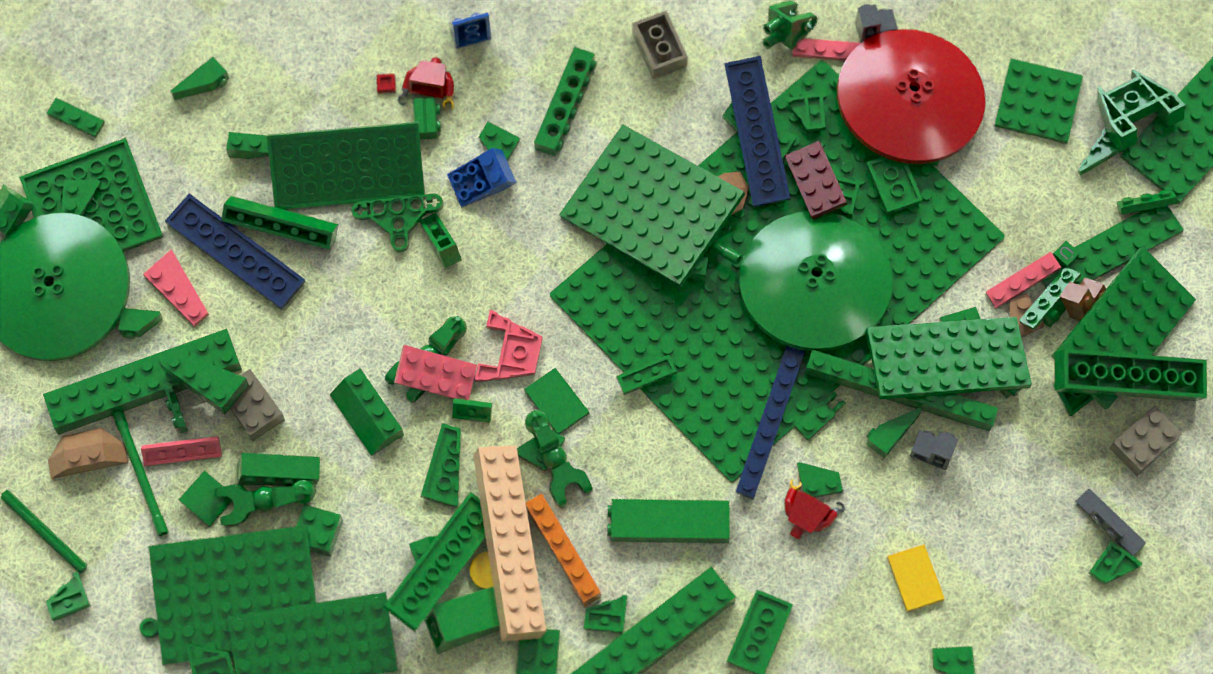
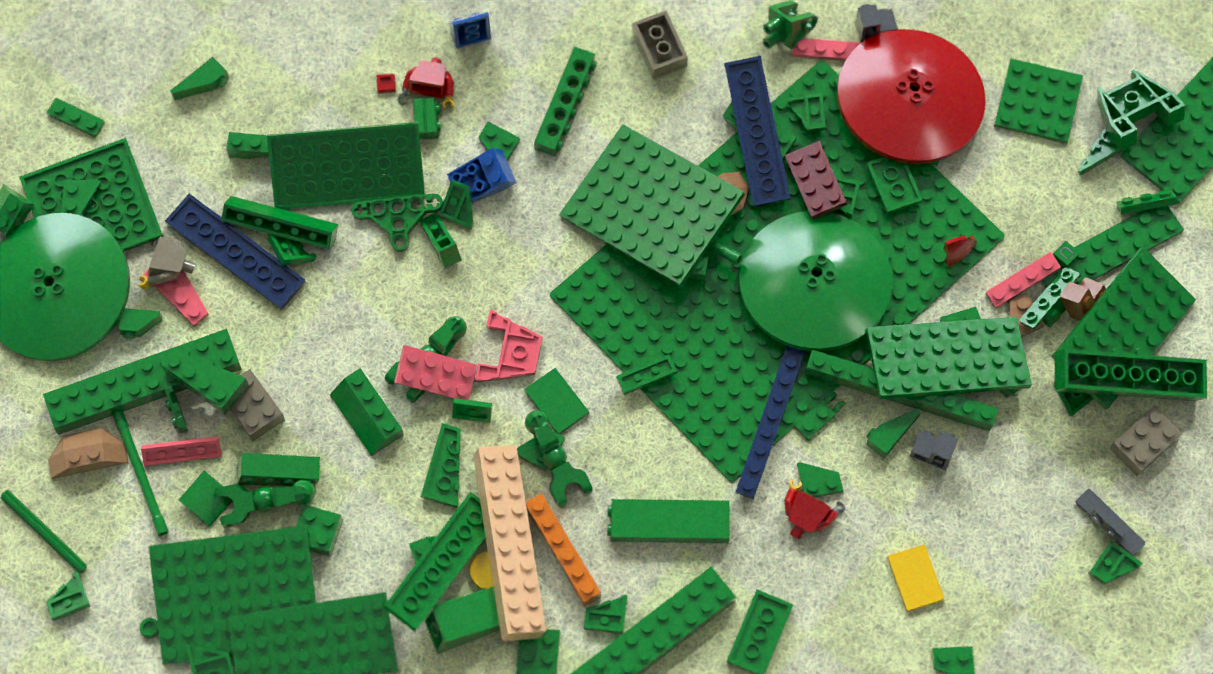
none -> dark tan torso [138,236,196,290]
none -> green wing [267,234,317,265]
none -> green wing [438,180,474,229]
none -> red brick [943,235,977,268]

